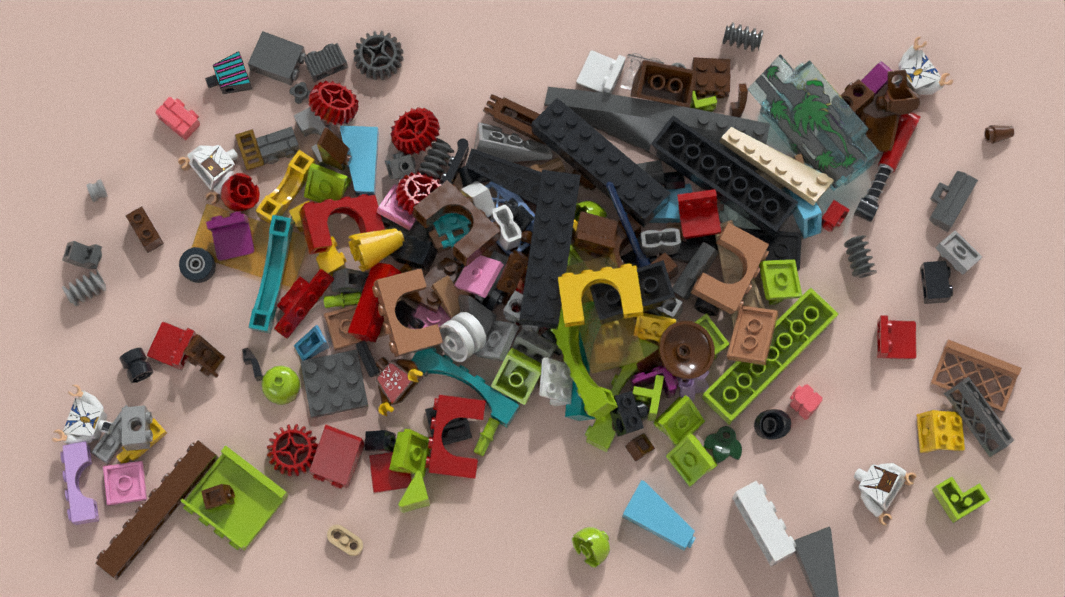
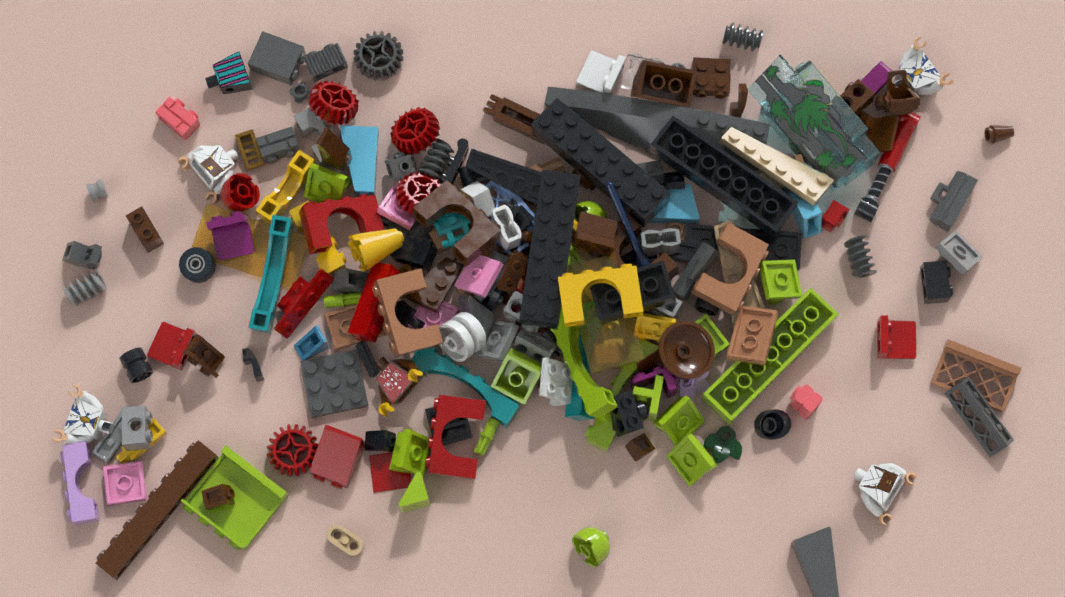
lime cylinder [261,365,301,405] -> none
medium nougat slope [431,275,460,319] -> none
light grey wedge [474,122,553,162] -> none
medium azure slope [622,480,696,551] -> none
red bracket [677,189,721,239] -> none
lime bracket [690,91,717,112] -> none
white brick [732,481,796,567] -> none
yellow bracket [916,410,965,453] -> none
lime brick [932,477,990,523] -> none

